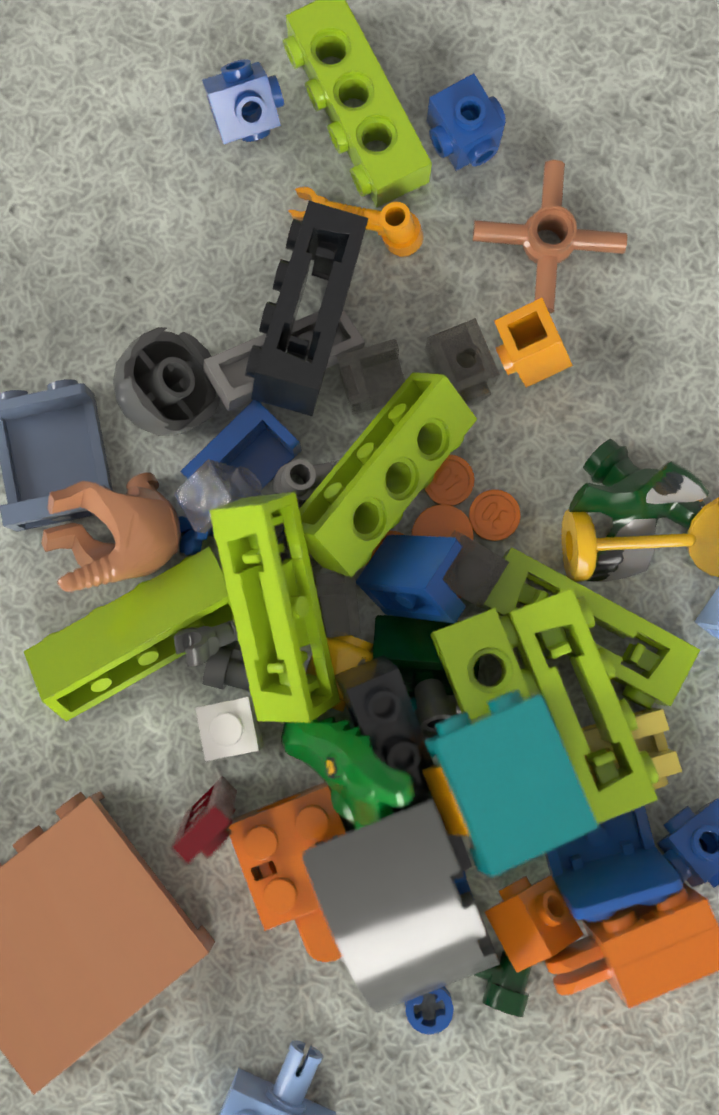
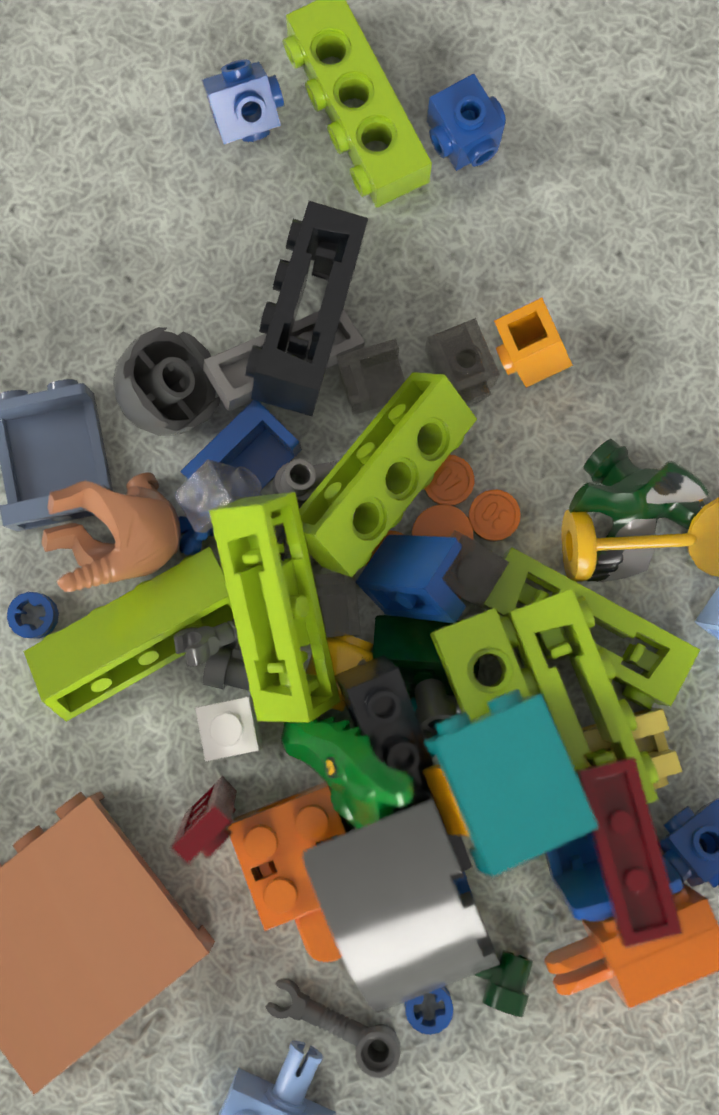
light orange brick [288,187,423,257] -> none
nougat bar [472,160,627,313] -> none
orange brick [484,875,584,973] -> none
none -> blue bush [7,592,59,639]
none -> dark grey brick [265,979,401,1078]
none -> dark red plate [575,757,683,948]

